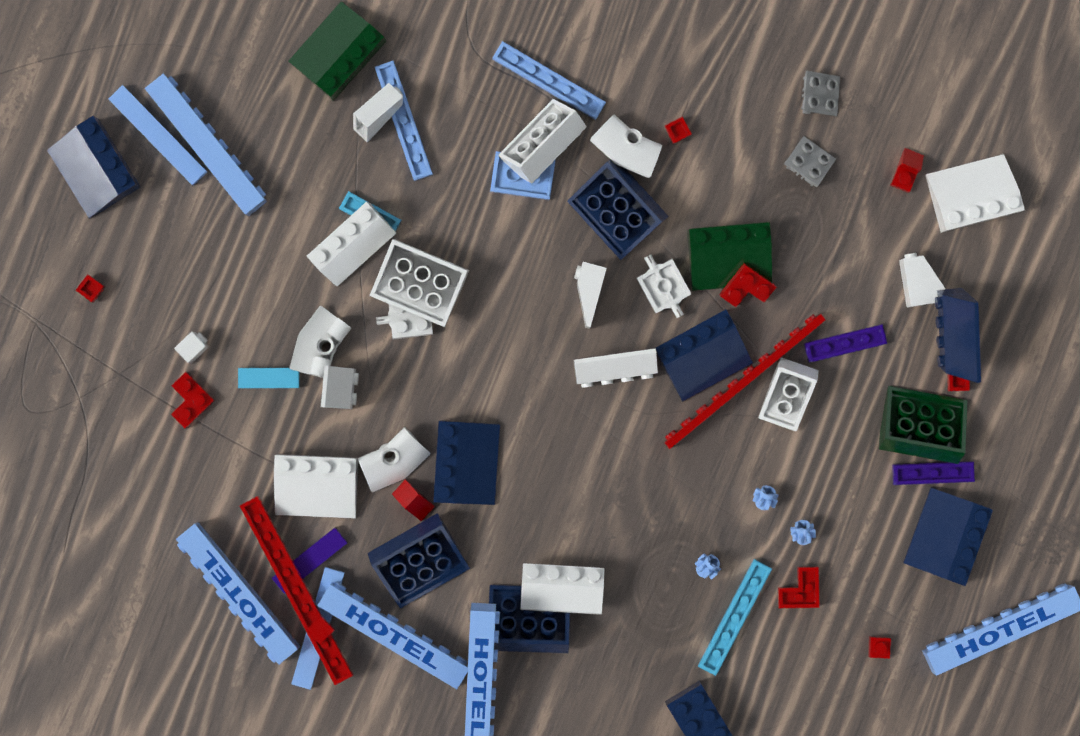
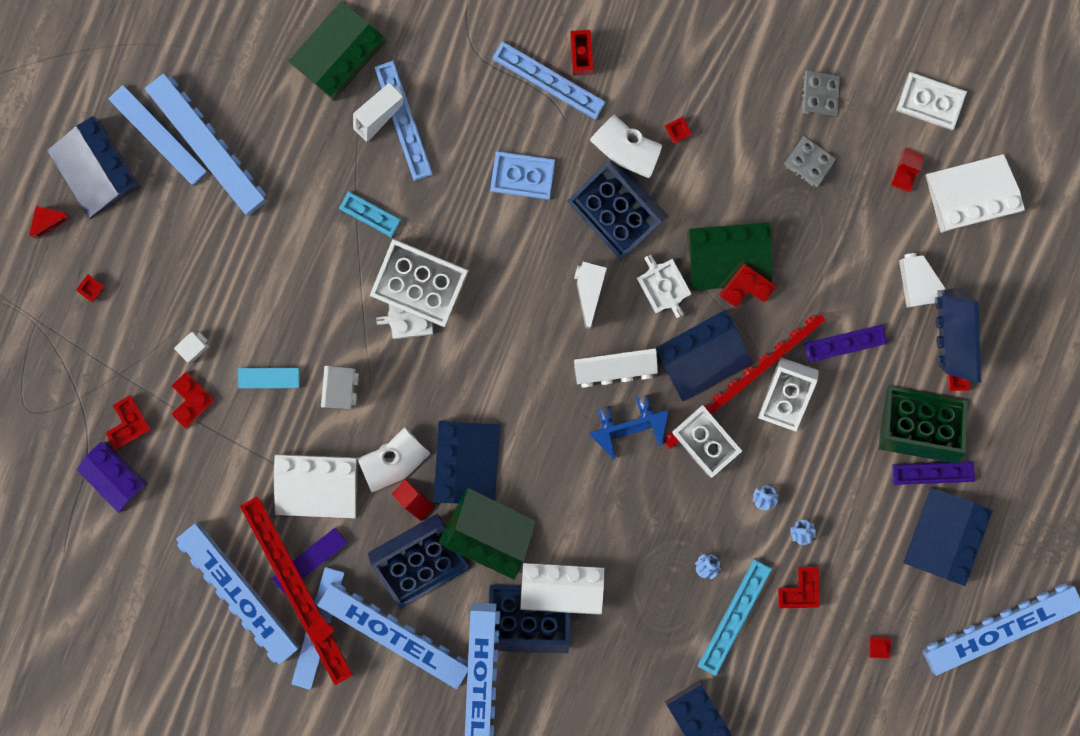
white panel [290,306,351,378] -> none
white slope [307,202,396,287] -> none
white slope [498,99,587,184] -> none
none -> red slope [29,206,71,239]
none -> dark purple slope [76,441,148,513]
none -> red plate [105,395,152,450]
none -> dark green slope [439,487,536,580]
none -> red brick [570,30,593,76]
none -> blue hose [589,395,668,460]
none -> white slope [672,405,742,478]
none -> white tile [896,72,967,130]

